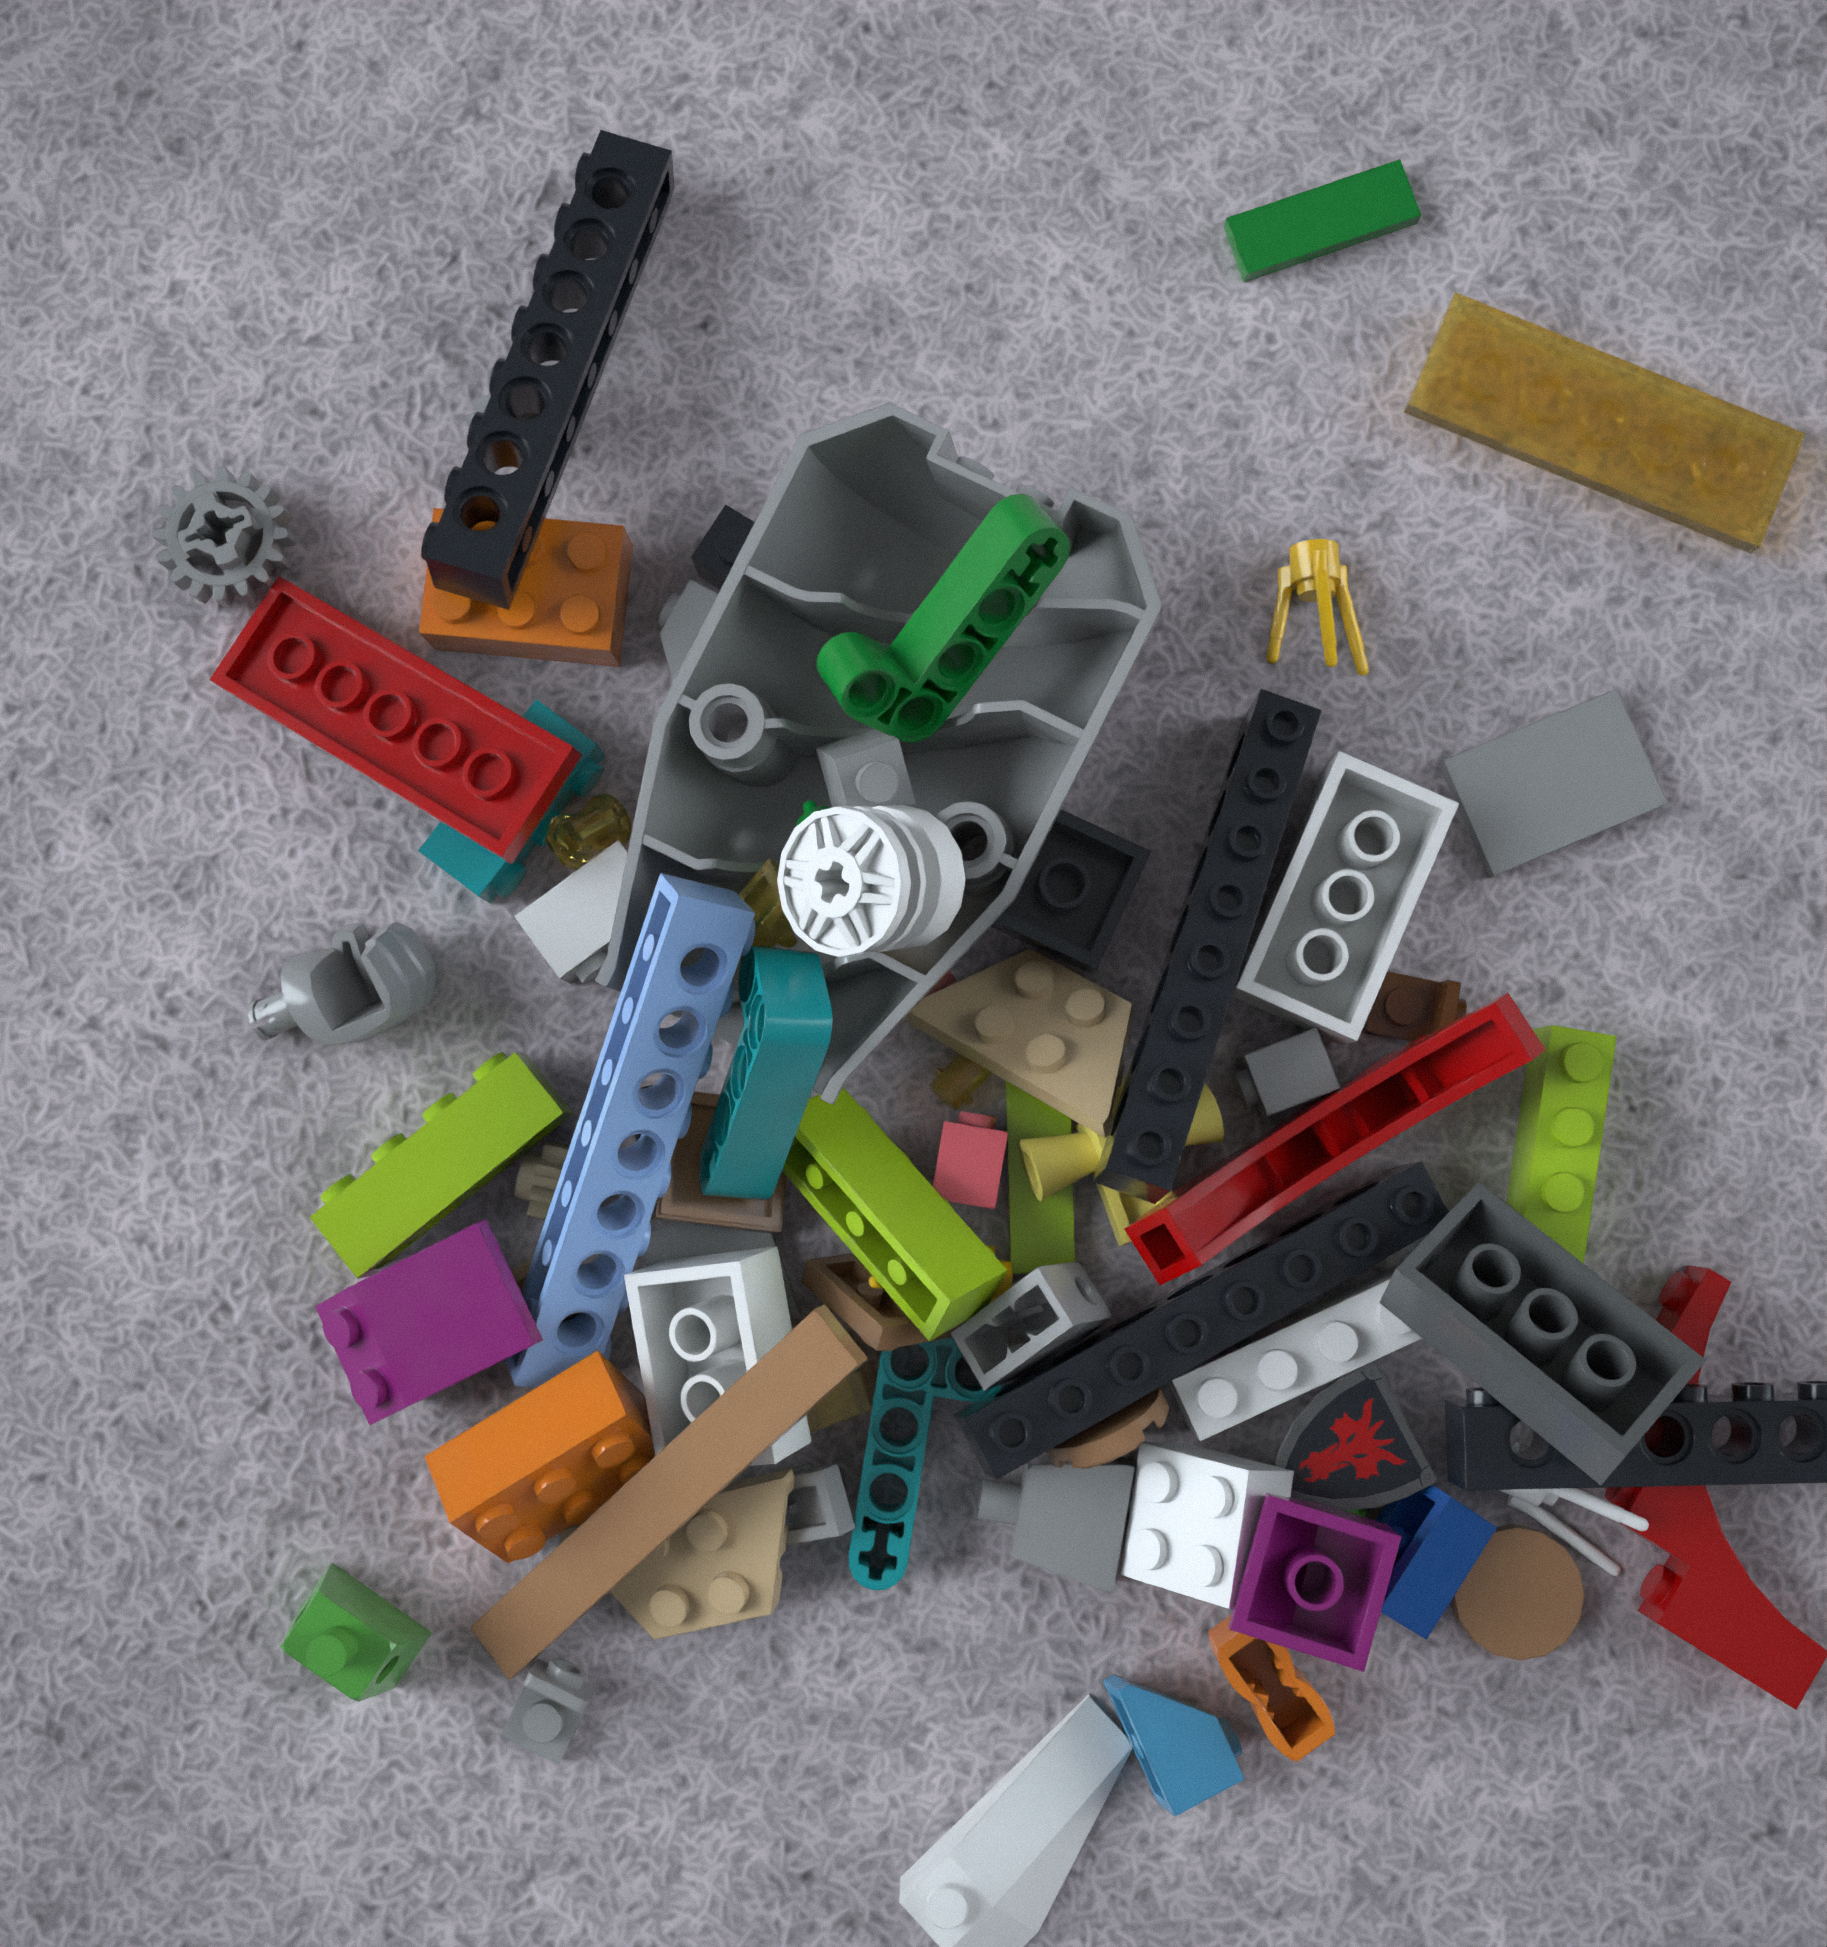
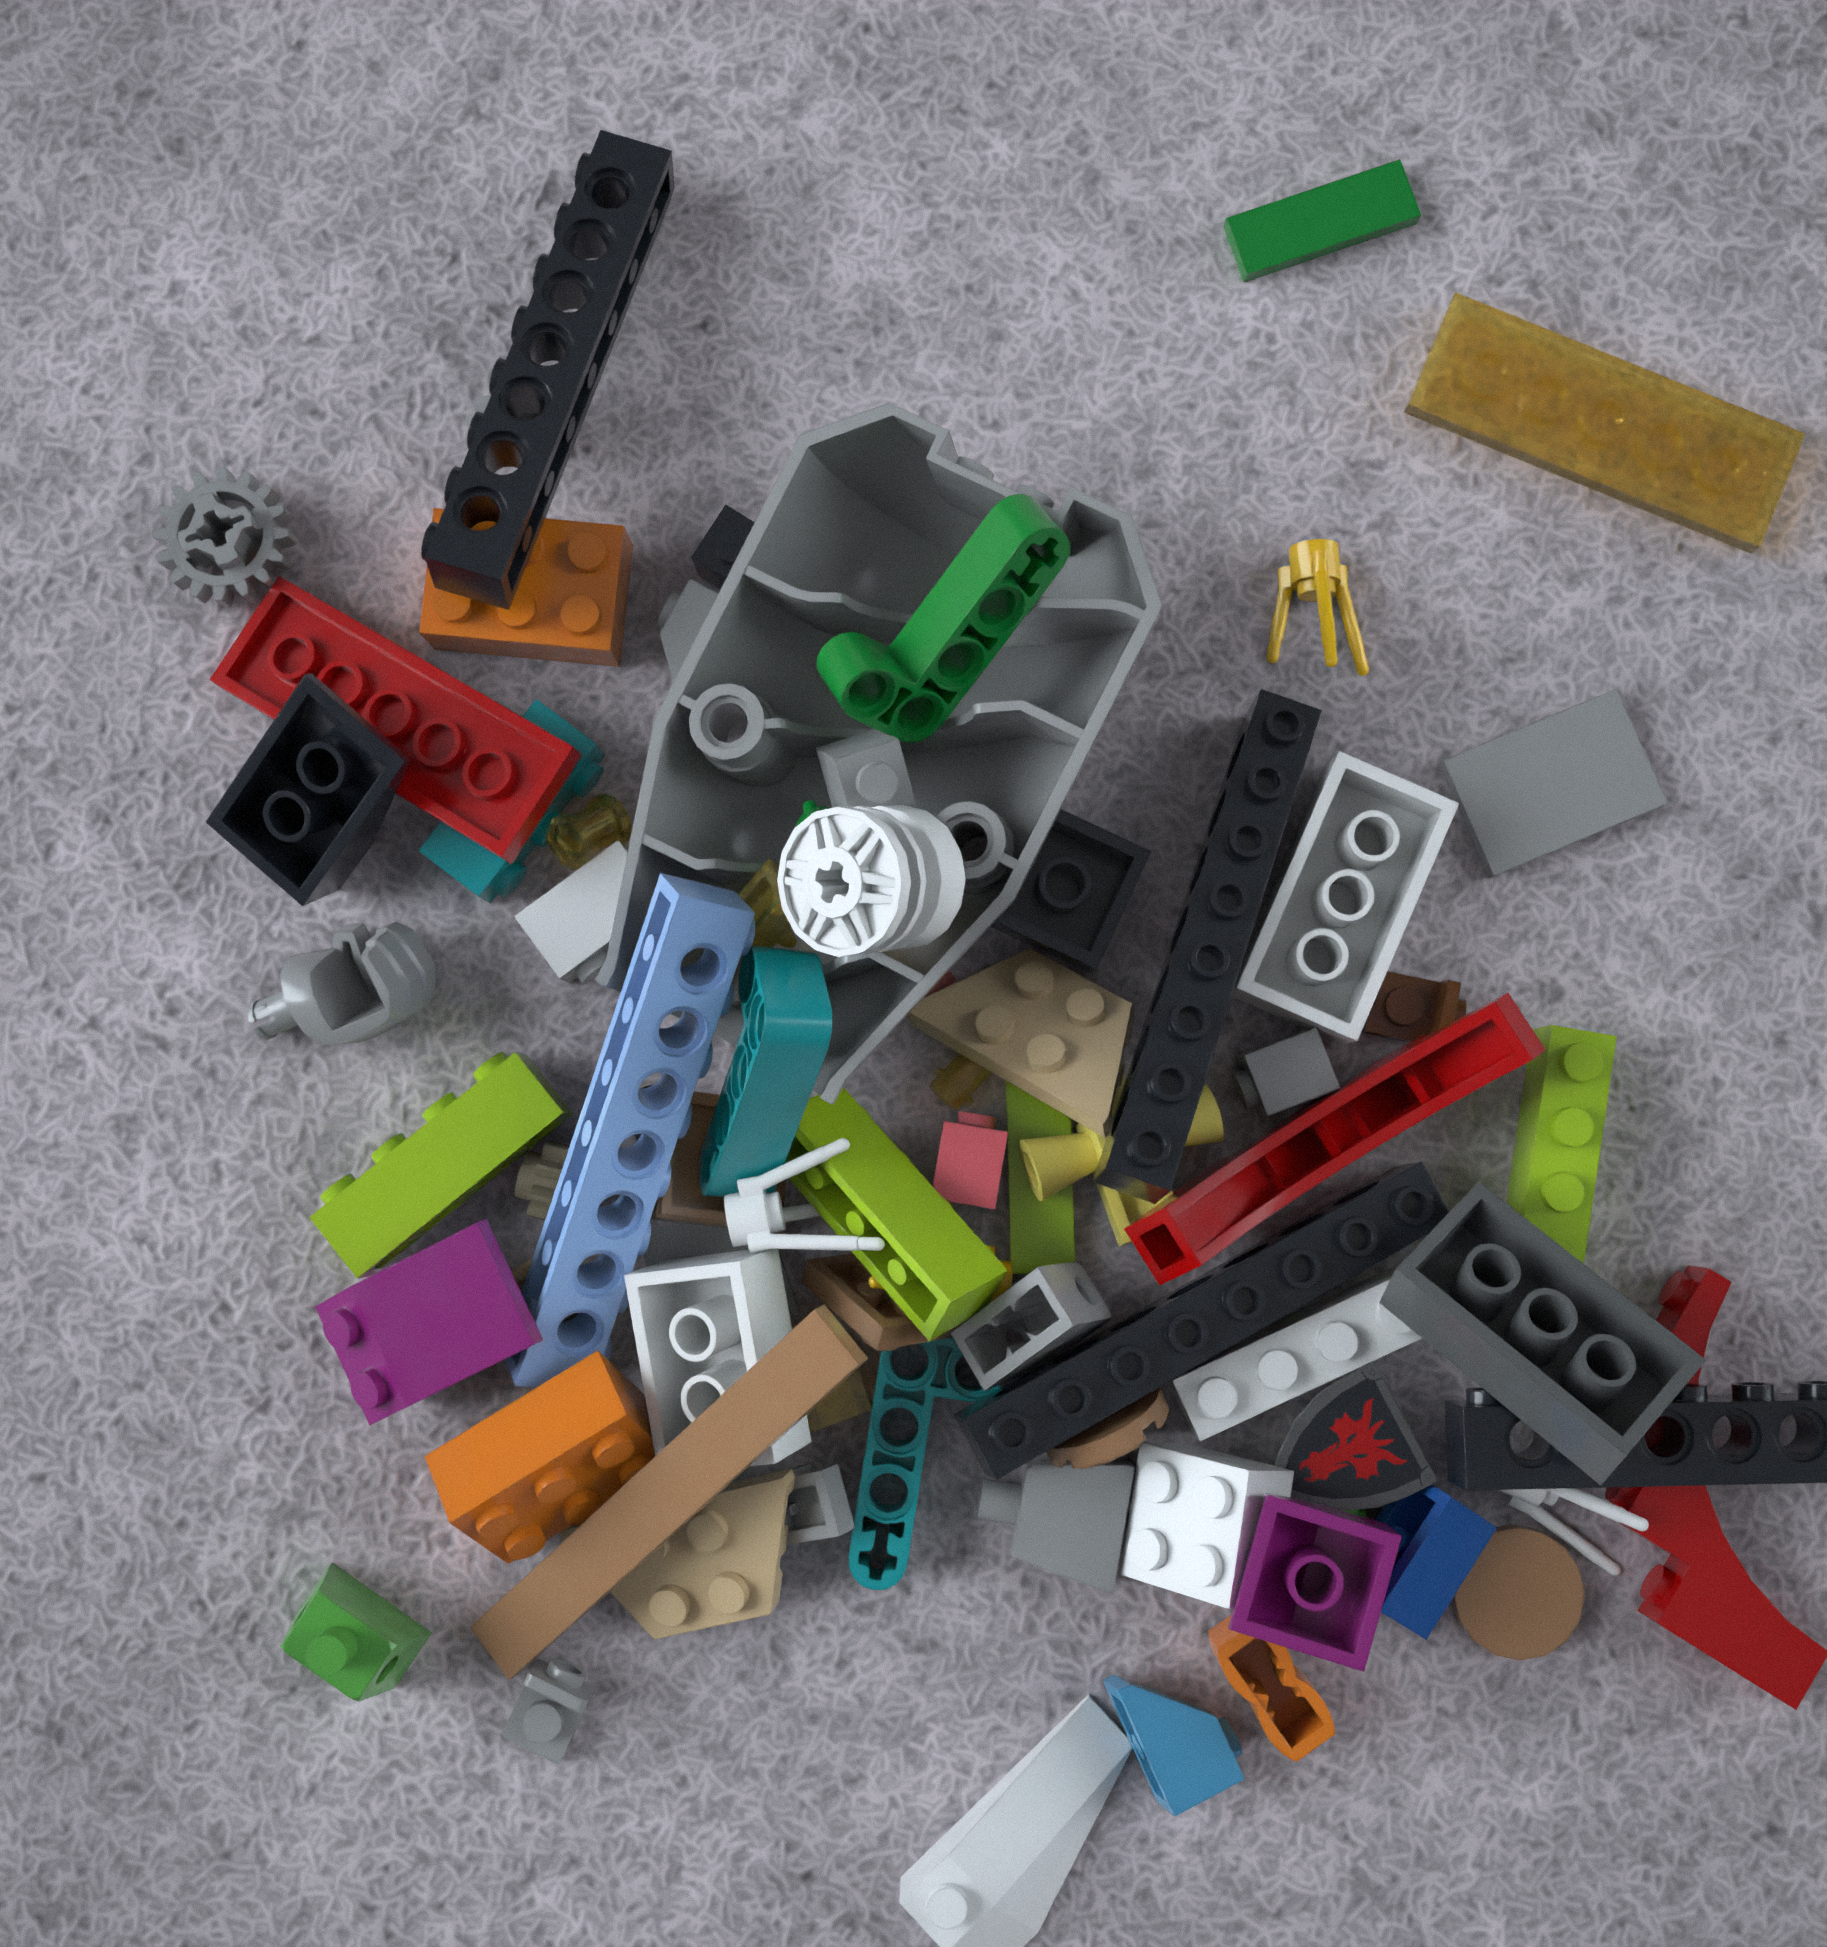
none -> black slope [206,673,411,906]
none -> white plant [724,1138,885,1253]

